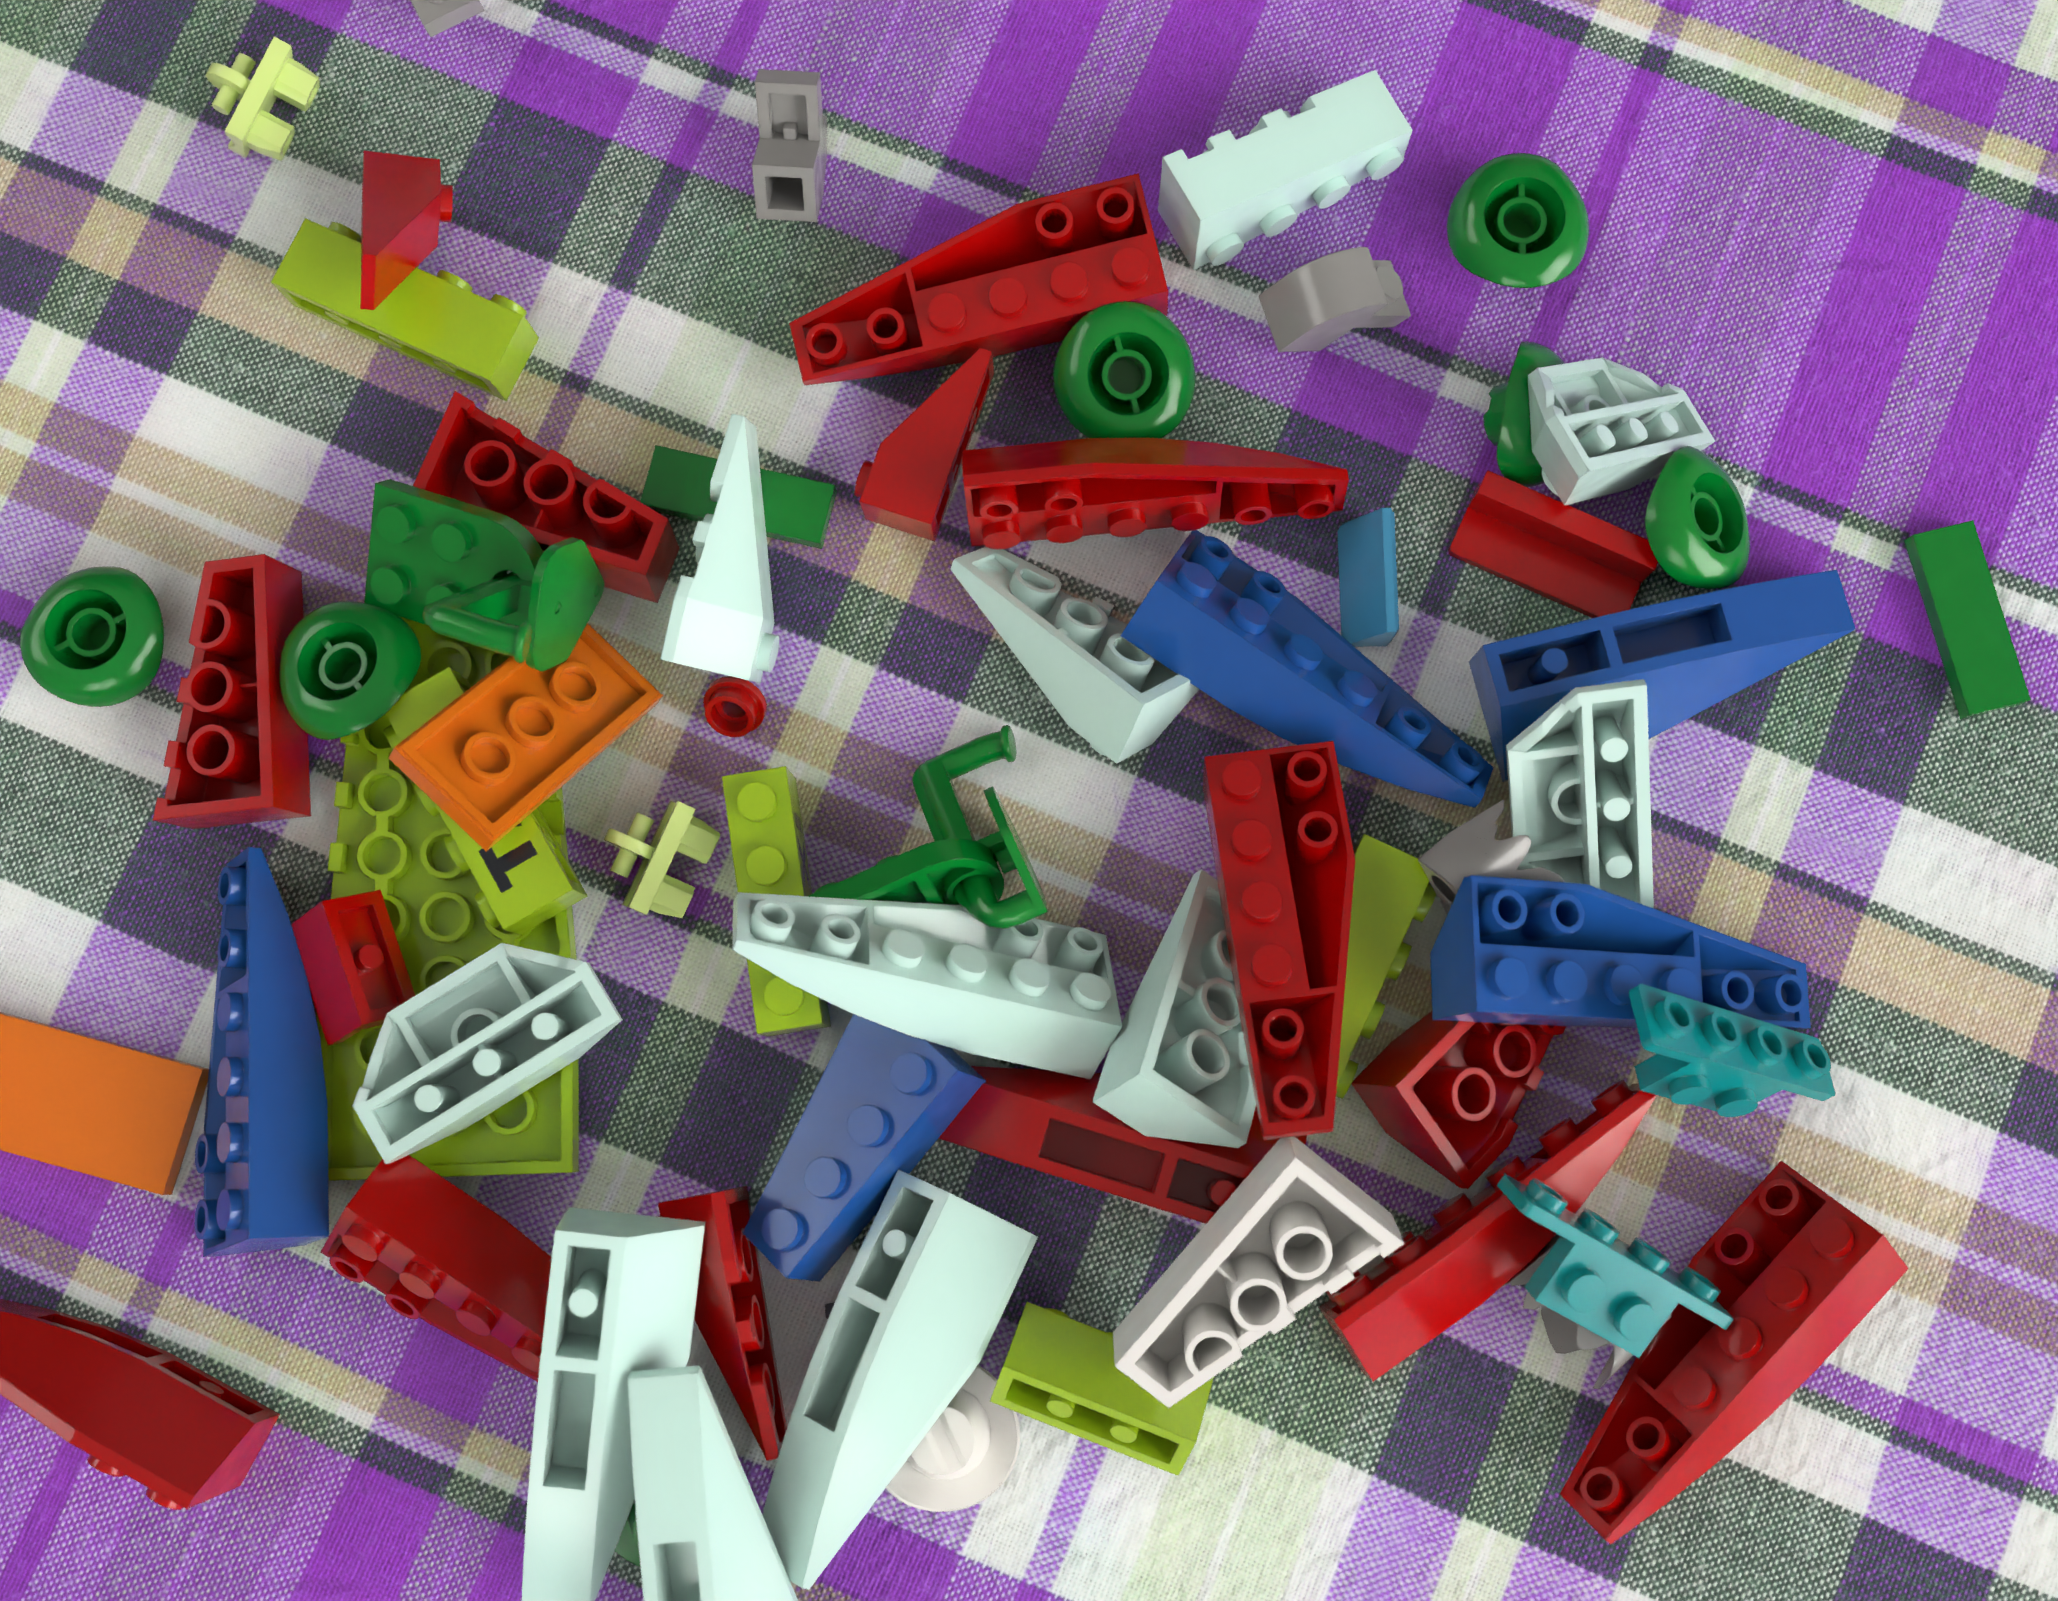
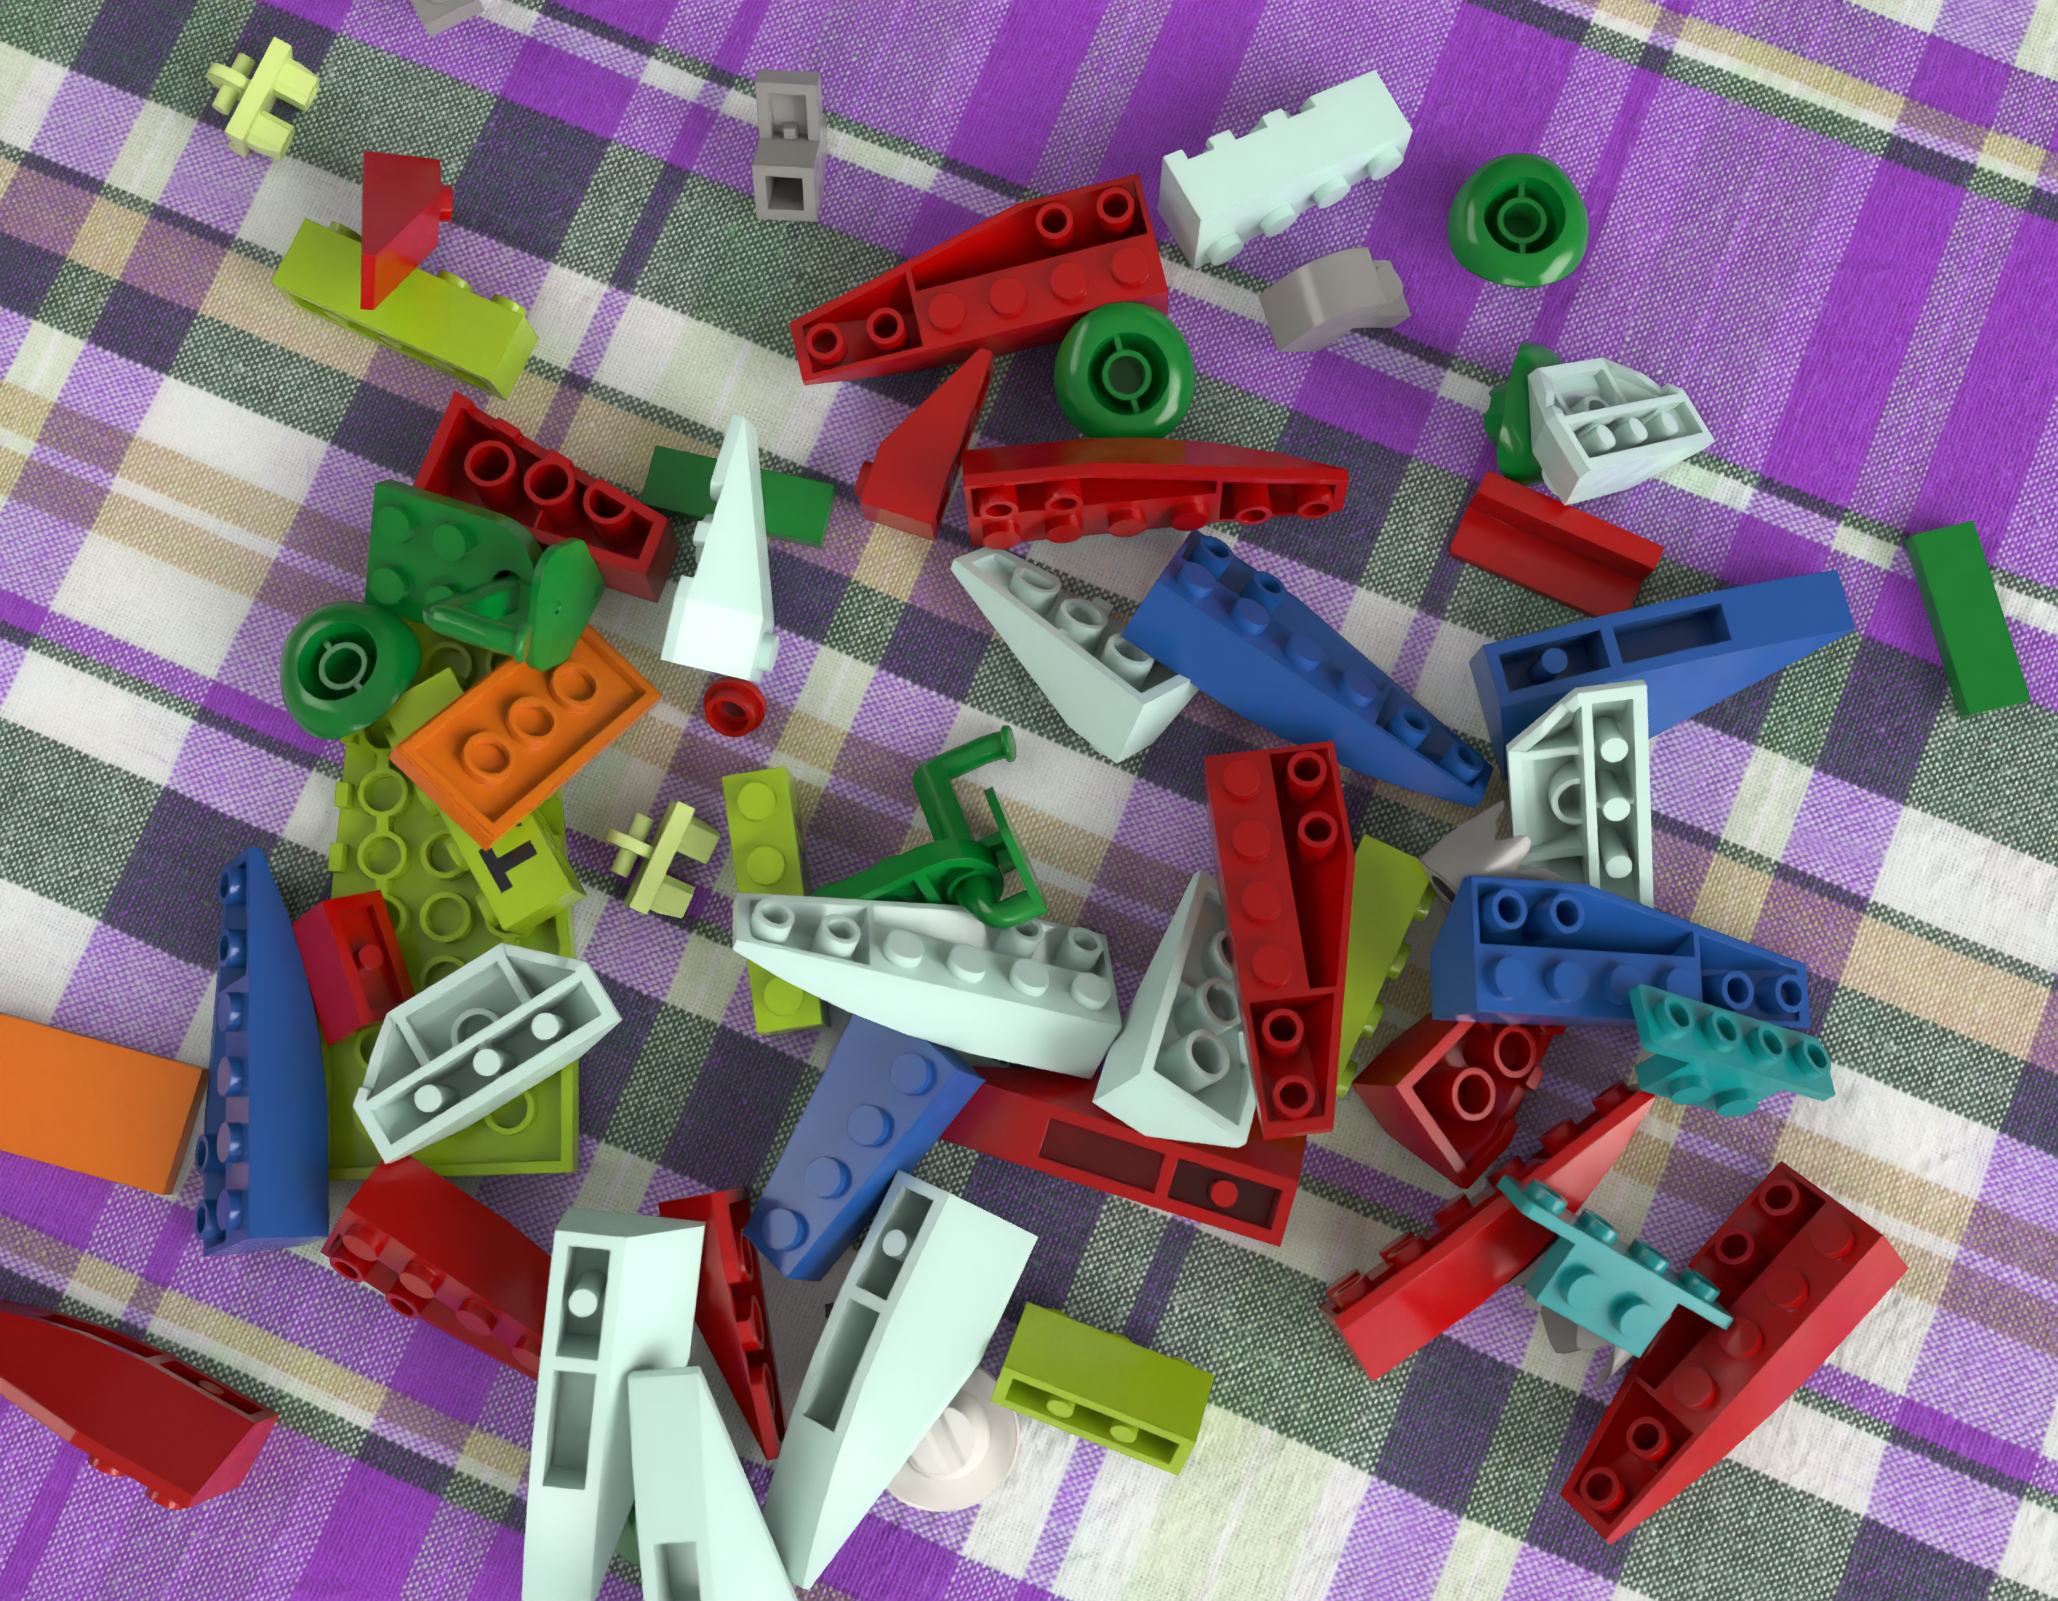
green hat [20,566,164,707] -> none
red wedge [153,554,311,829] -> none
white wedge [1113,1137,1405,1408] -> none
dark azure slope [1337,508,1399,647] -> none
green hat [1644,446,1750,589] -> none

